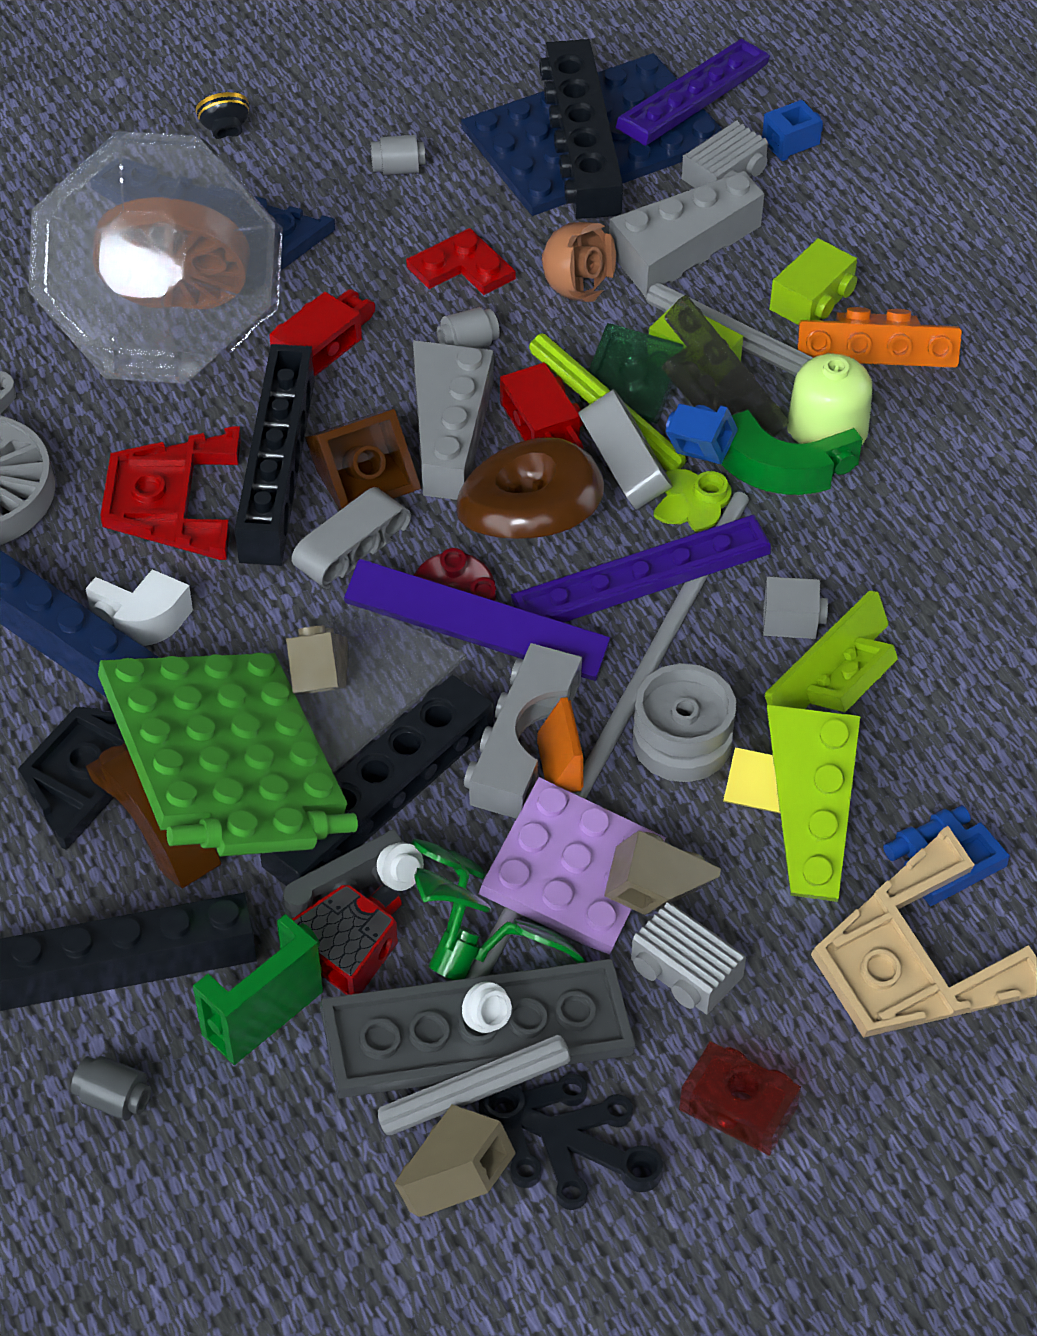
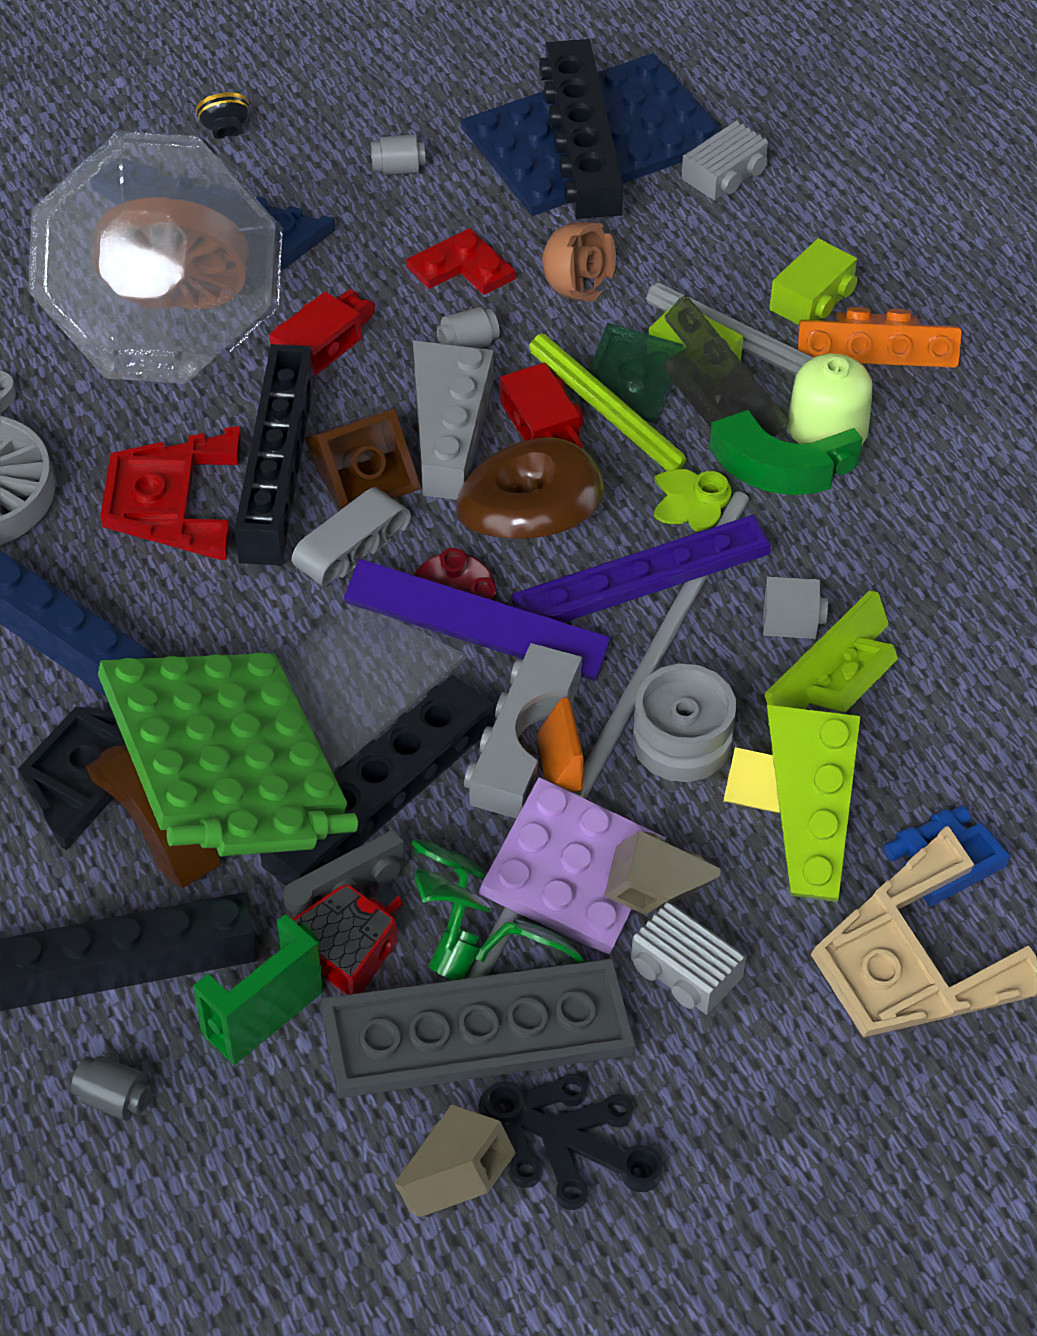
white brick [86,569,193,646] -> none
dark tan slope [286,625,348,695] -> none
white plate [377,842,424,891] -> none
light grey axle [378,1035,570,1135] -> none
white plate [462,982,512,1033] -> none
light grey beam [578,389,673,510] -> none
light grey wedge [609,171,764,297] -> none
dark purple tile [616,39,770,146] -> none
blue brick [666,404,738,465] -> none
clear red brick [679,1041,801,1156] -> none
blue brick [762,100,823,161] -> none

